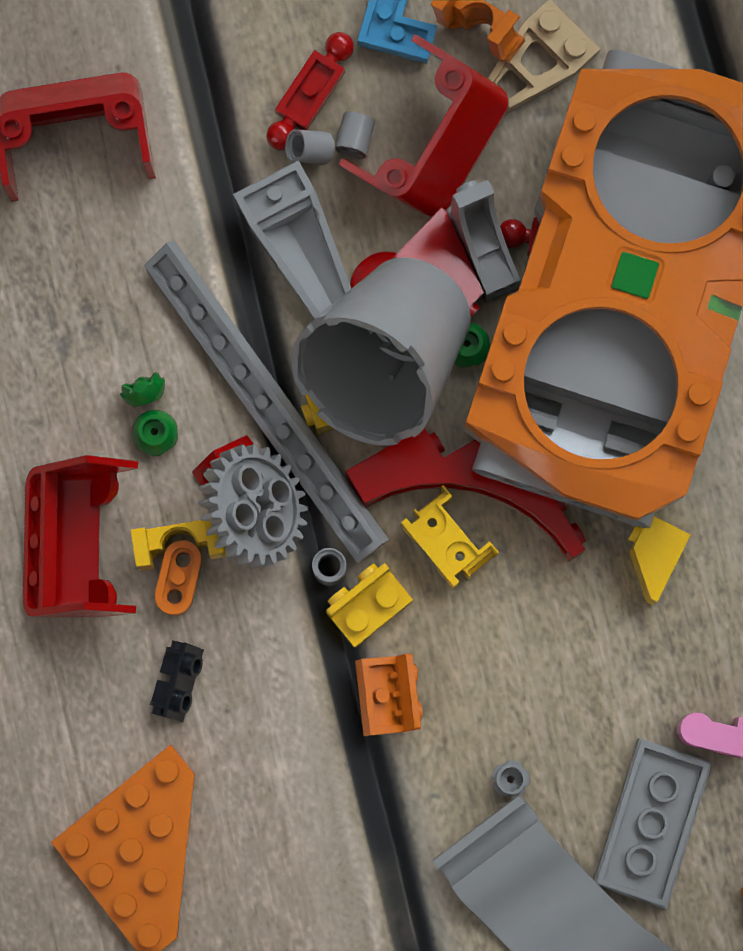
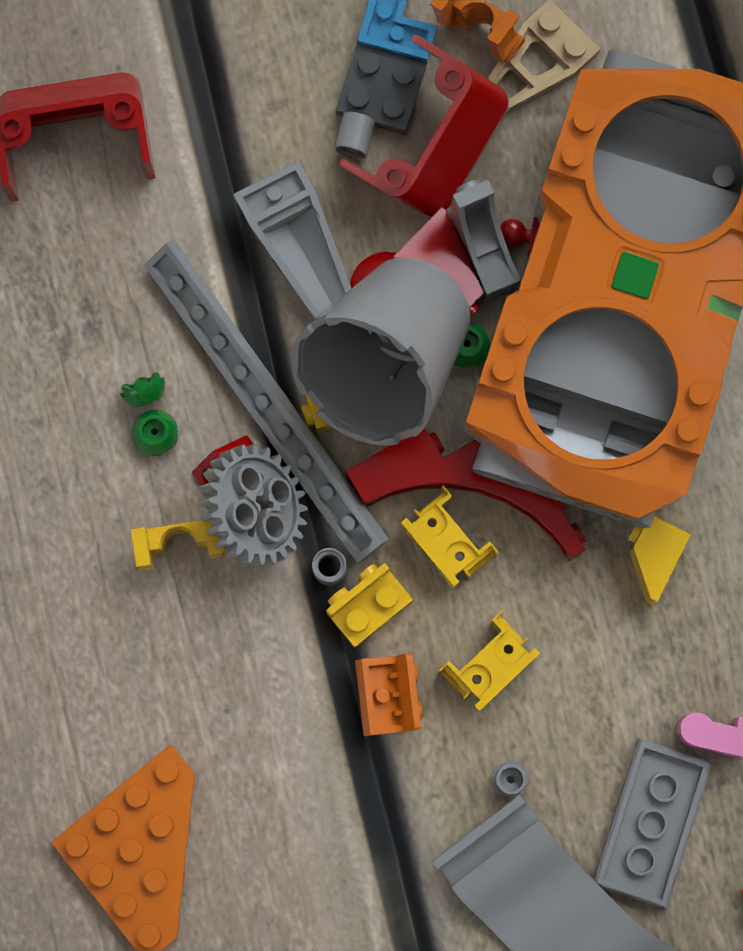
red windscreen [23,455,138,617] -> none
black hinge [150,640,204,722] -> none
orange plate [155,540,202,616] -> none
red plate [266,32,354,150] -> none
light grey beam [285,129,335,165] -> none
none -> dark grey plate [336,43,427,135]
none -> yellow piece [438,610,540,712]

